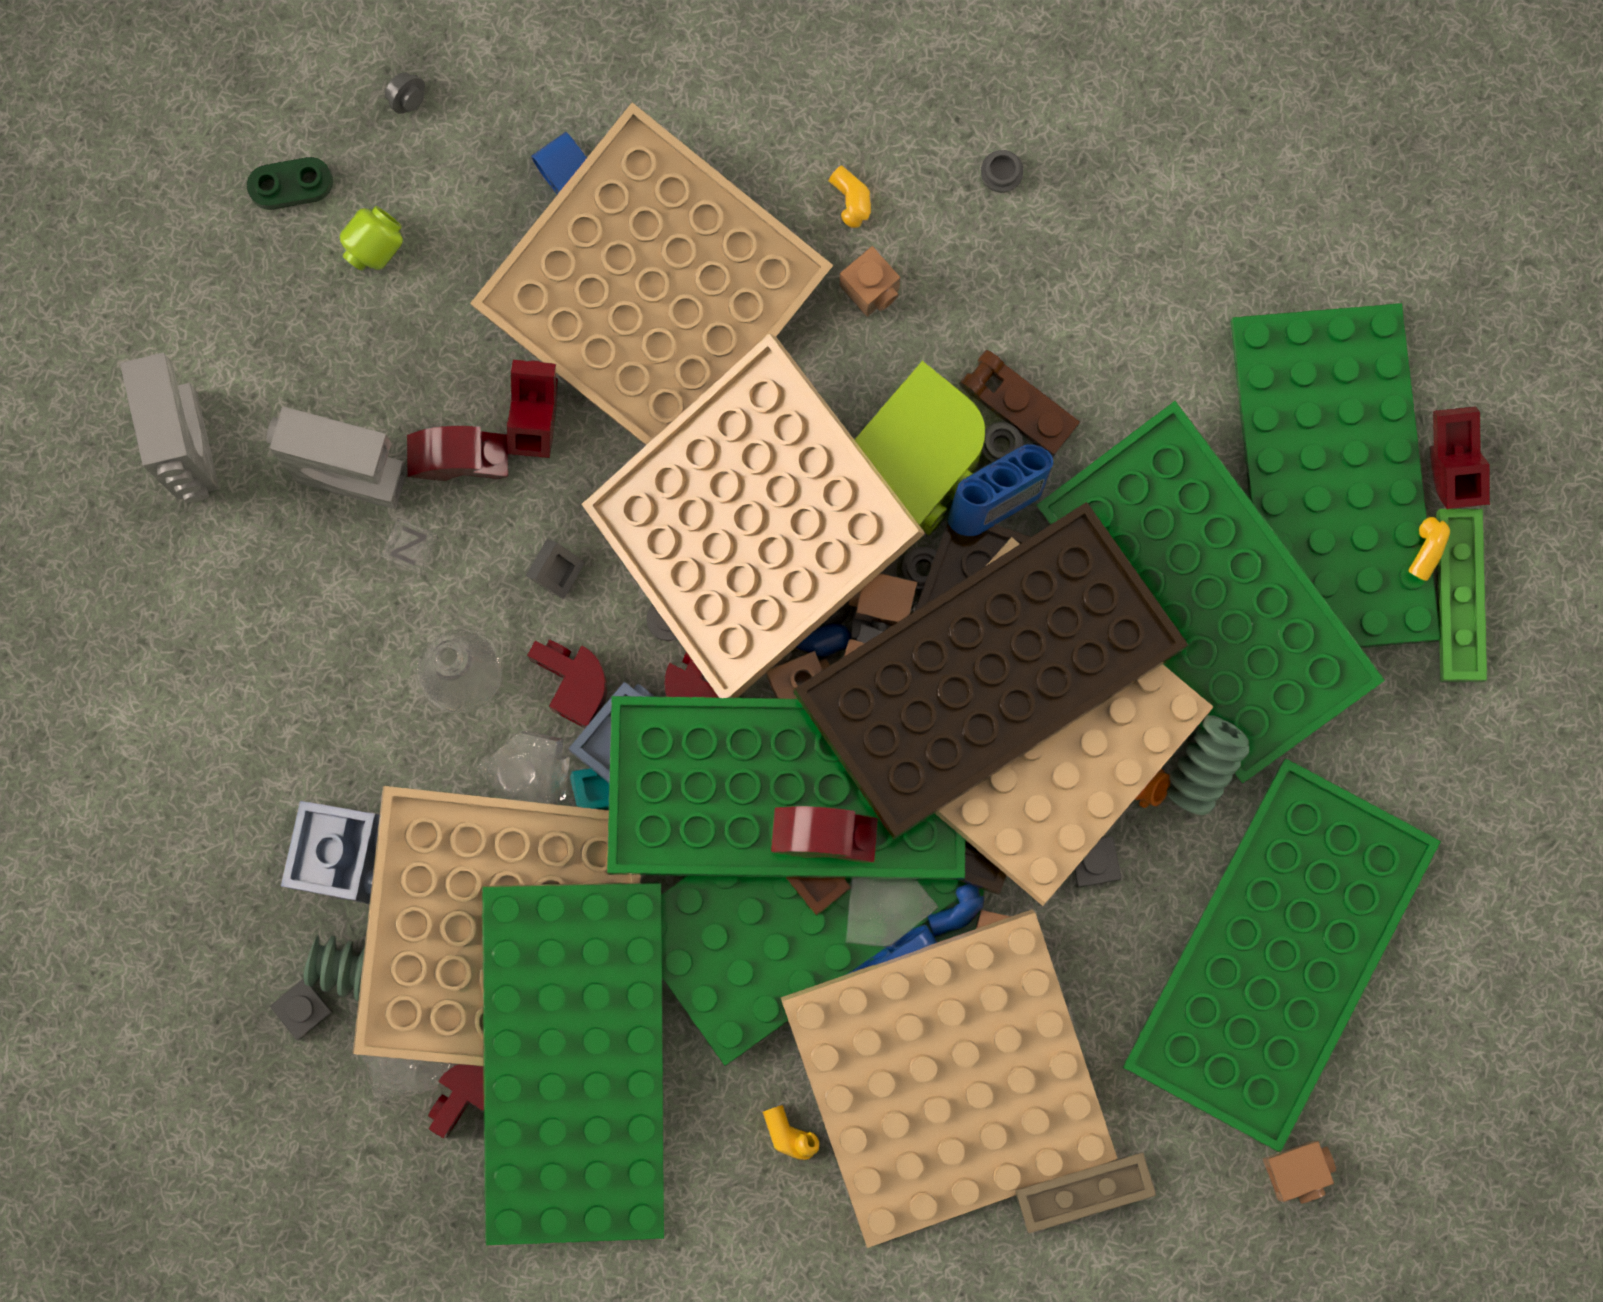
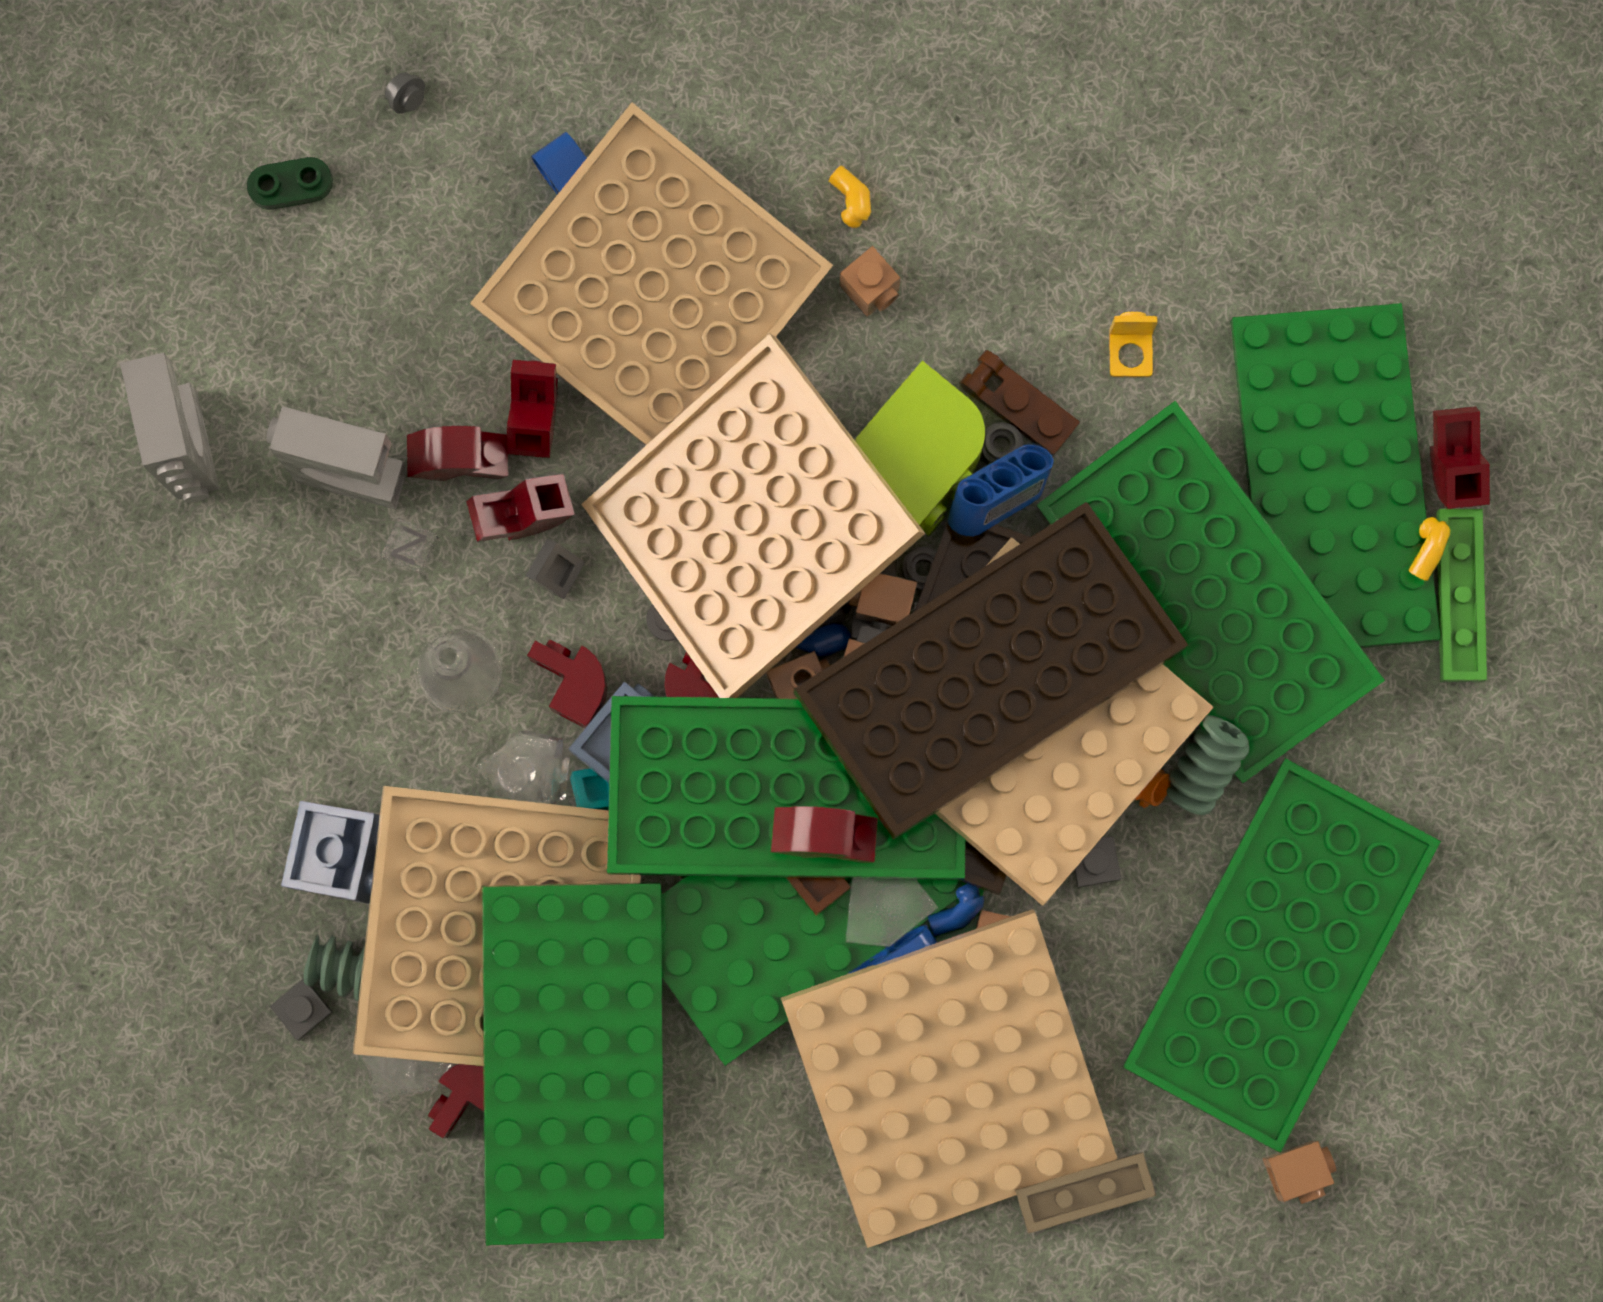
lime head [339,206,403,271] -> none
yellow arm [762,1105,820,1160] -> none
dark grey plate [981,150,1023,193] -> none
none -> dark red brick [466,474,575,542]
none -> yellow bracket [1109,312,1157,377]

